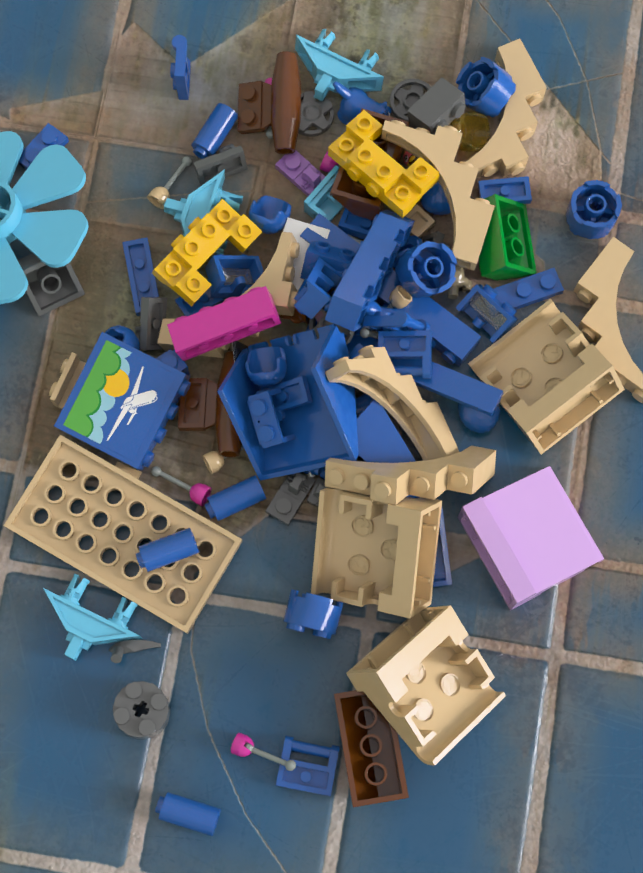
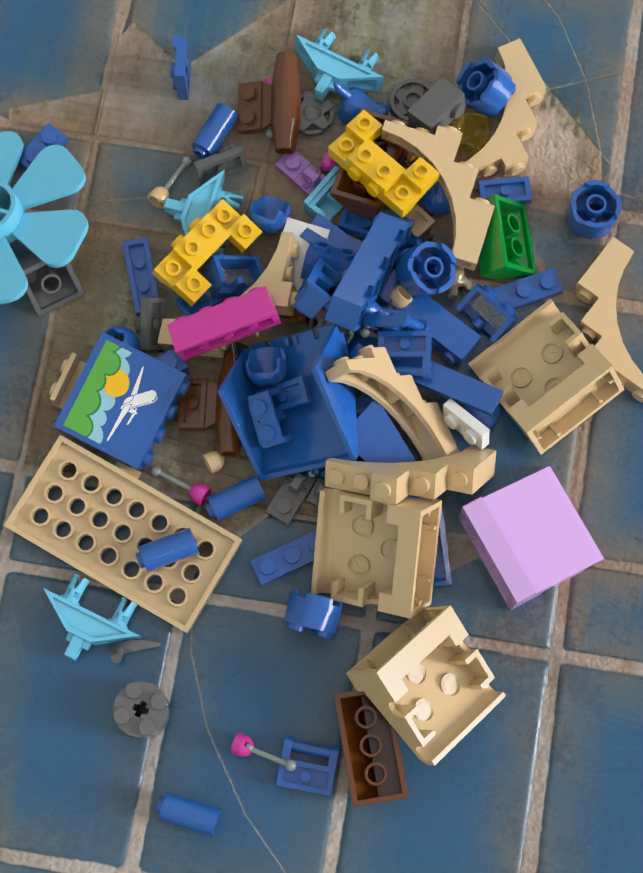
none -> blue plate [250,530,316,586]
none -> white plate [443,398,490,450]

